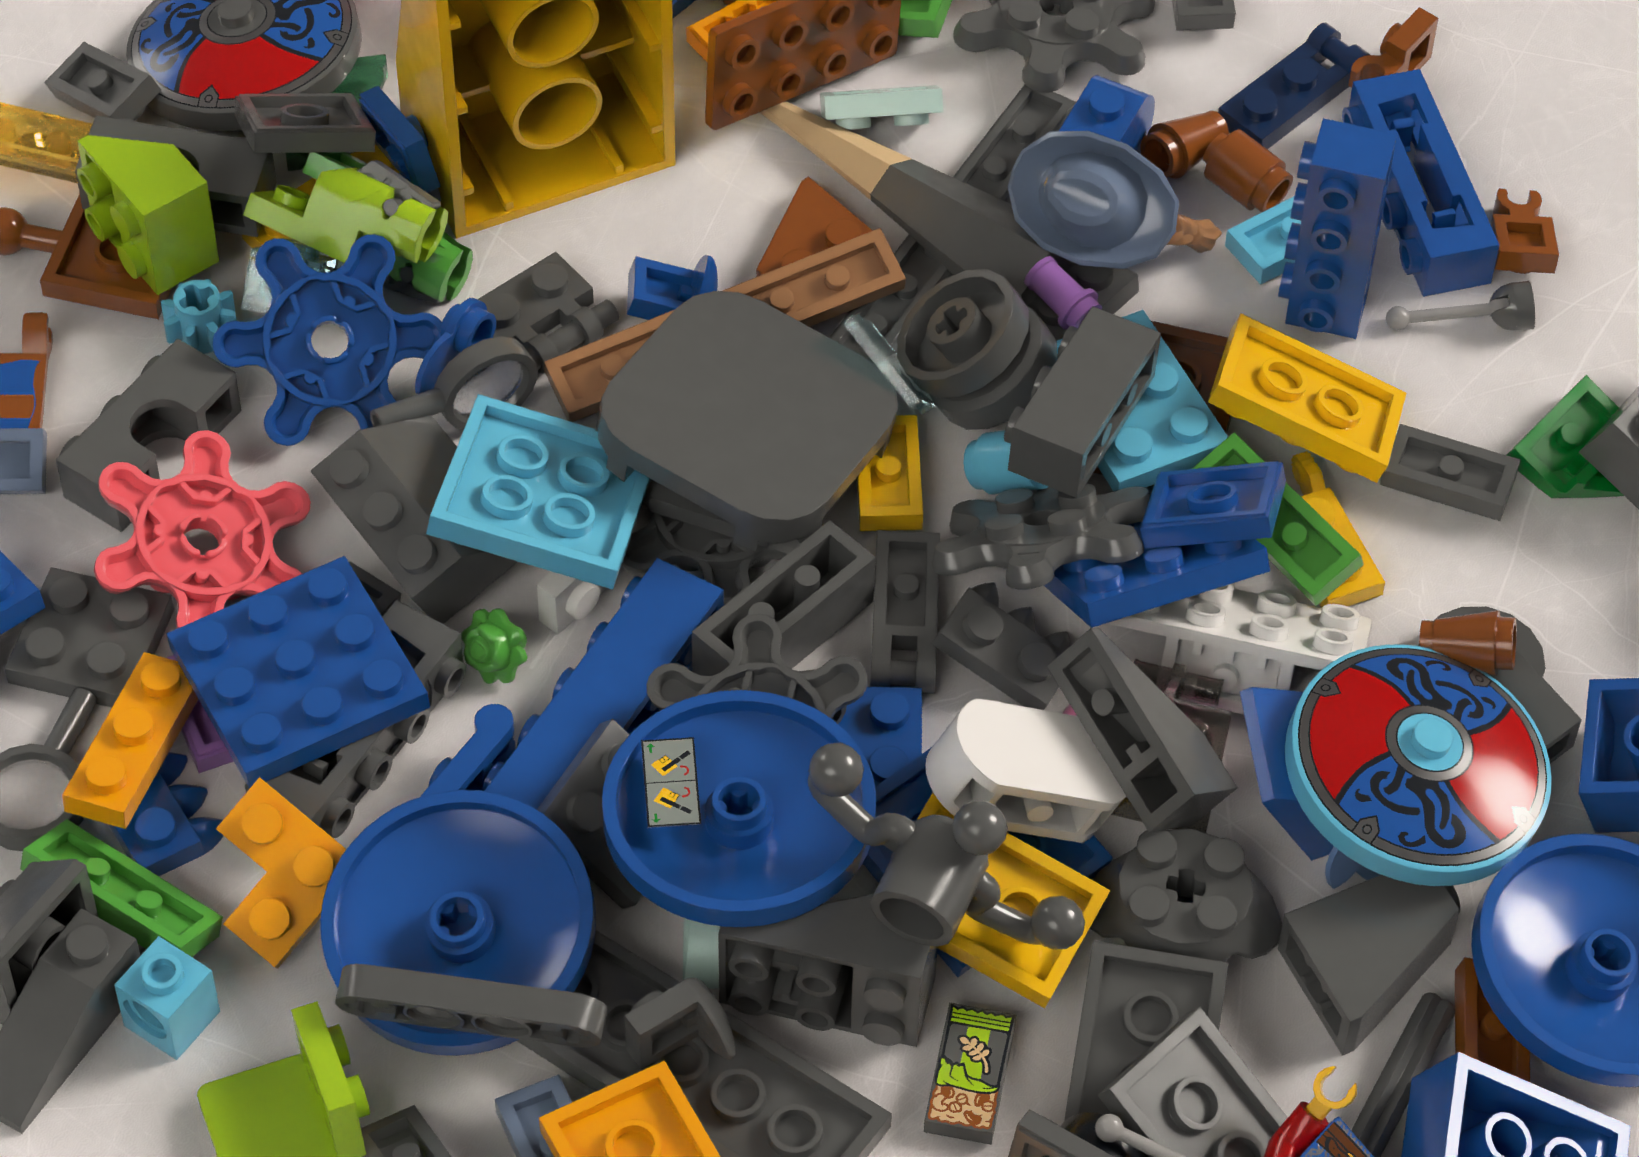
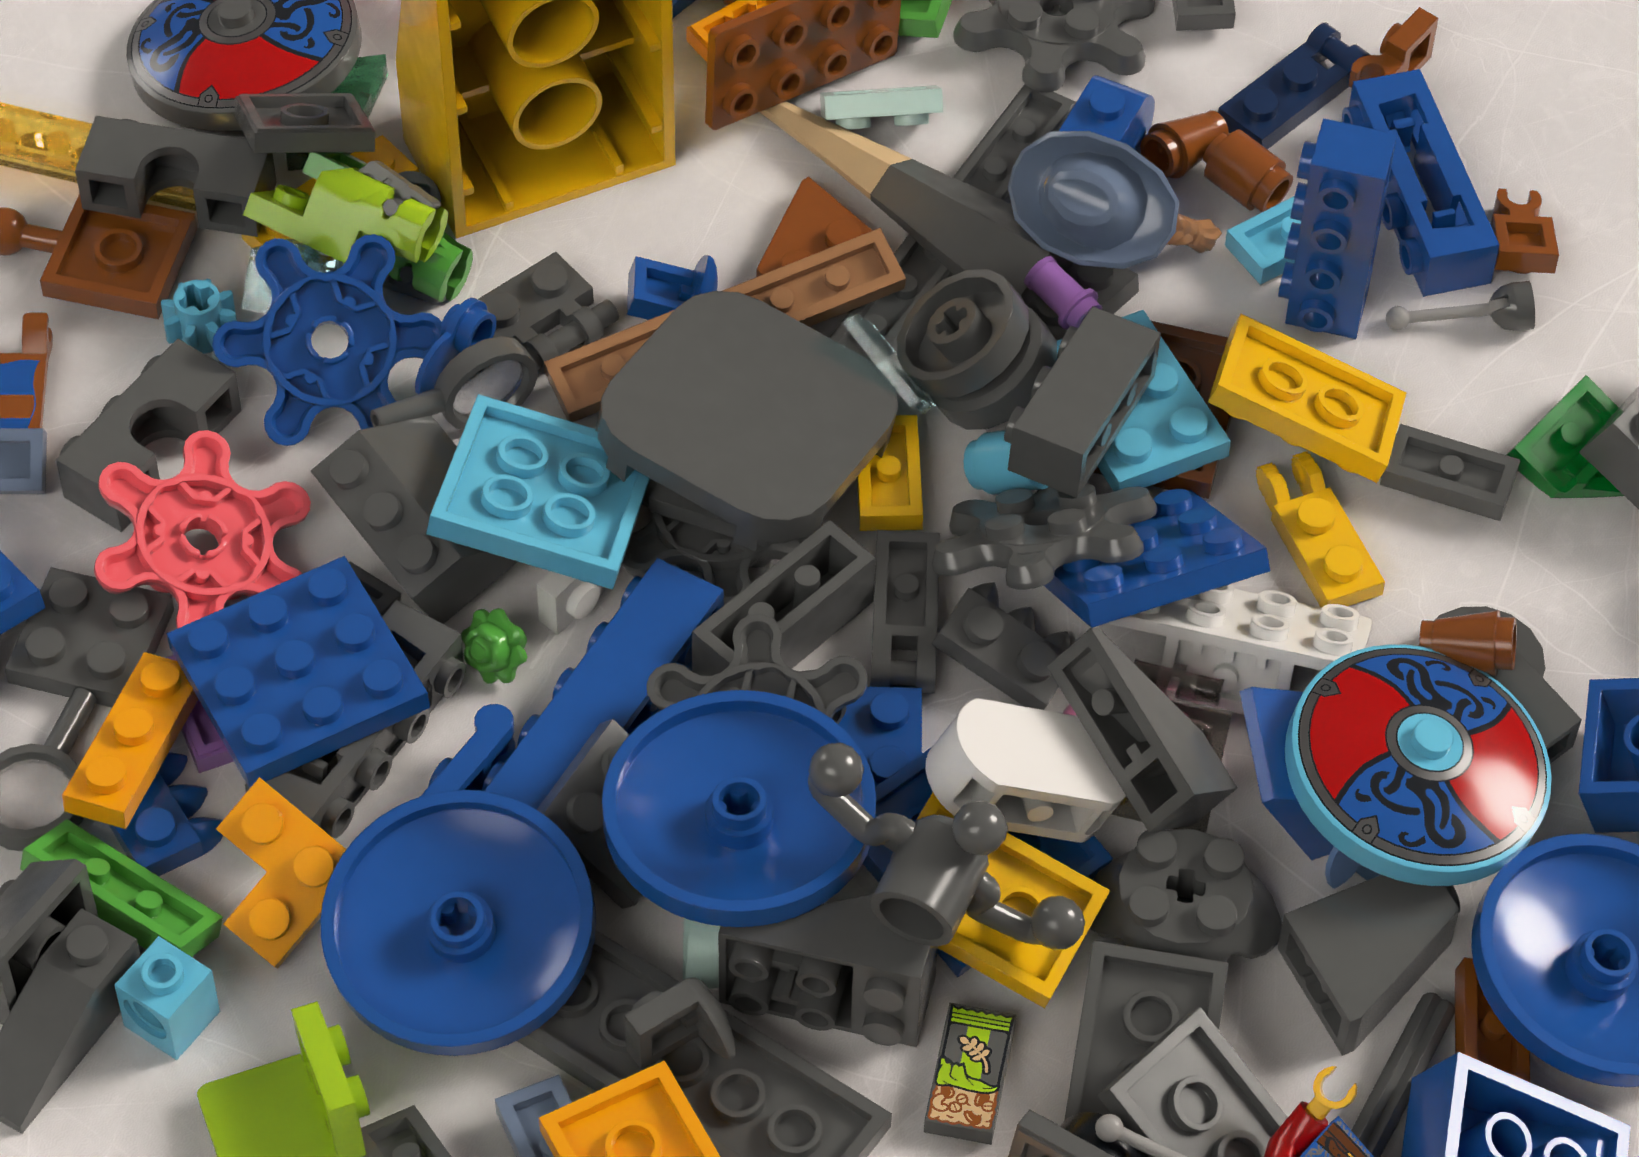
dark grey plate [44,42,161,120] -> none
lime slope [77,135,219,295] -> none
dark grey beam [335,964,607,1047] -> none
blue plate [359,86,441,193] -> none
light grey sticker [641,737,701,828] -> none
blue tile [1140,461,1286,549] -> none
bright green plate [1192,432,1364,606] -> none

